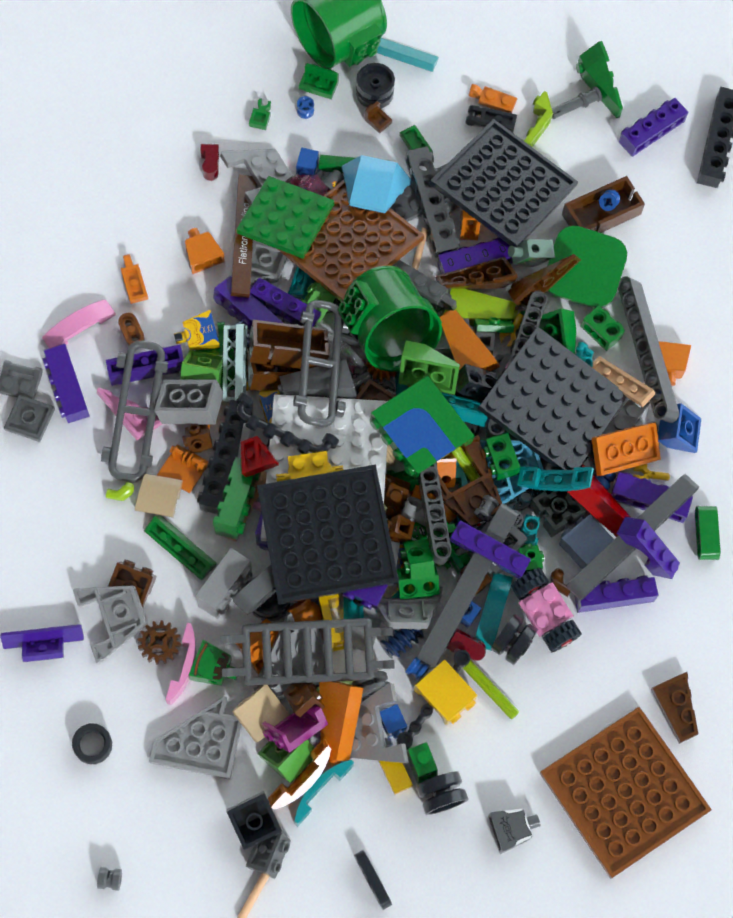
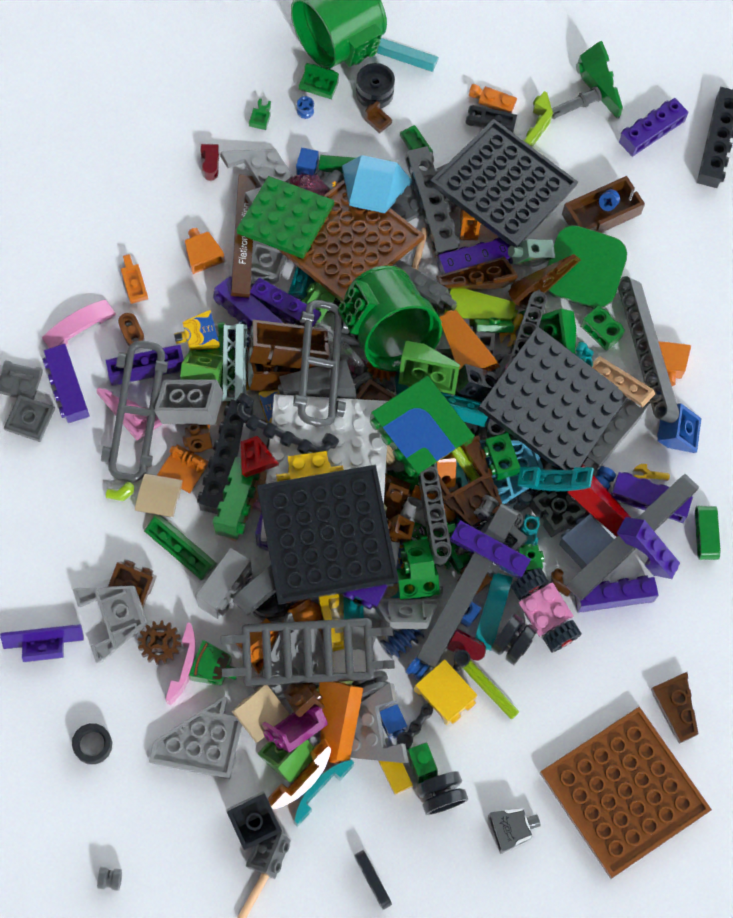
orange plate [592,422,661,476] -> none

